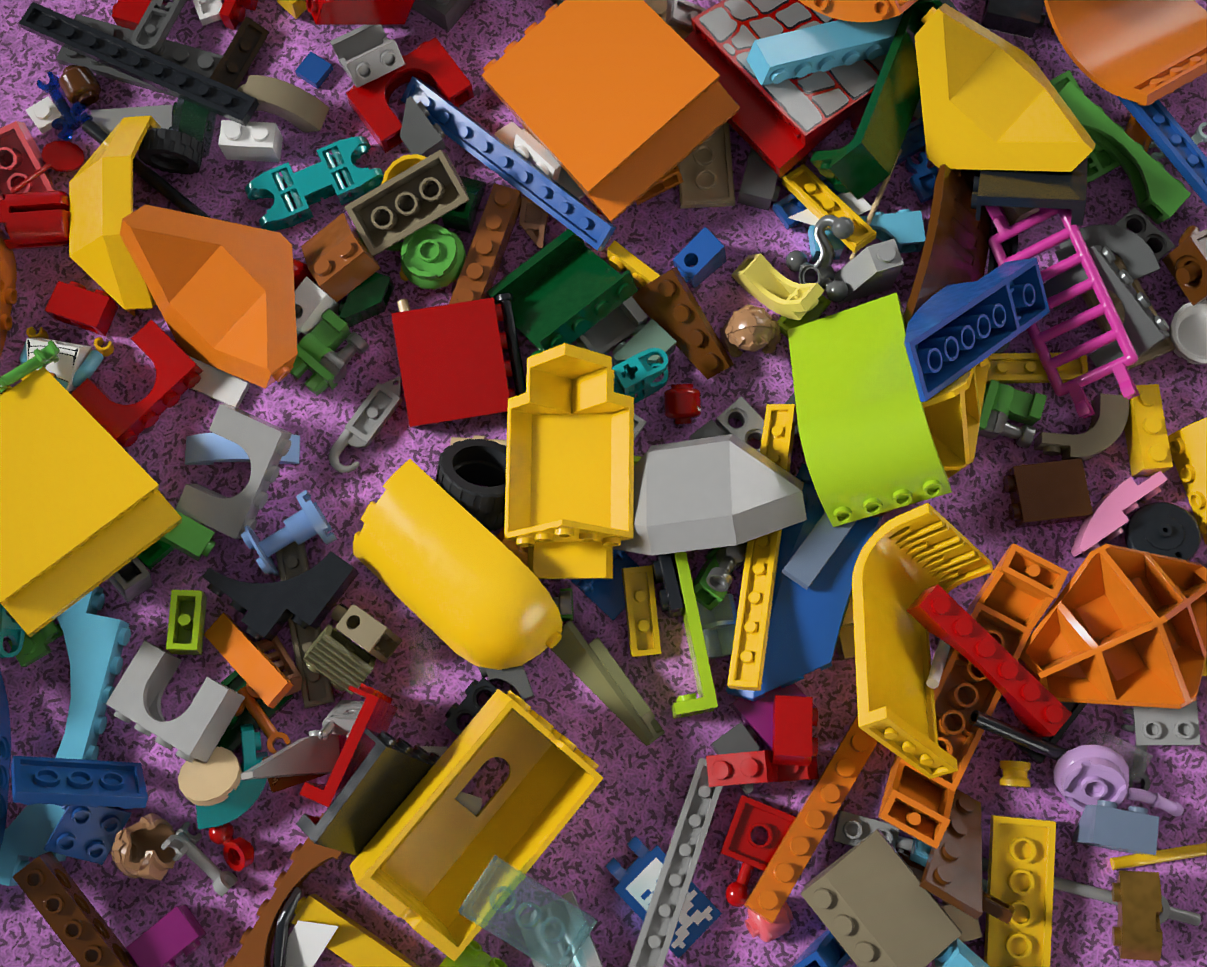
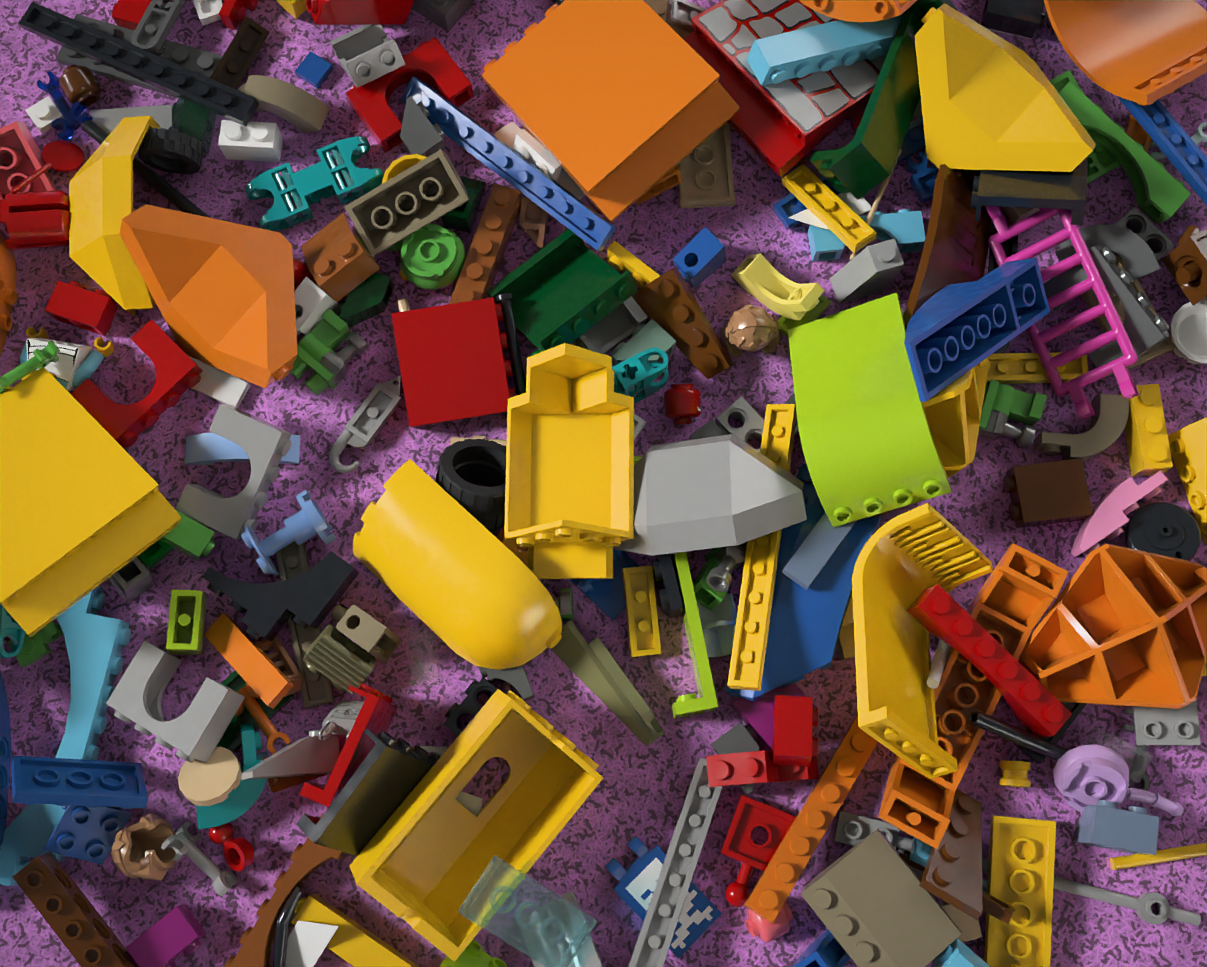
dark grey brick [737,148,783,211] -> none
dark grey piece [786,215,854,303] -> none
pearl gold brick [1112,870,1163,961] -> none

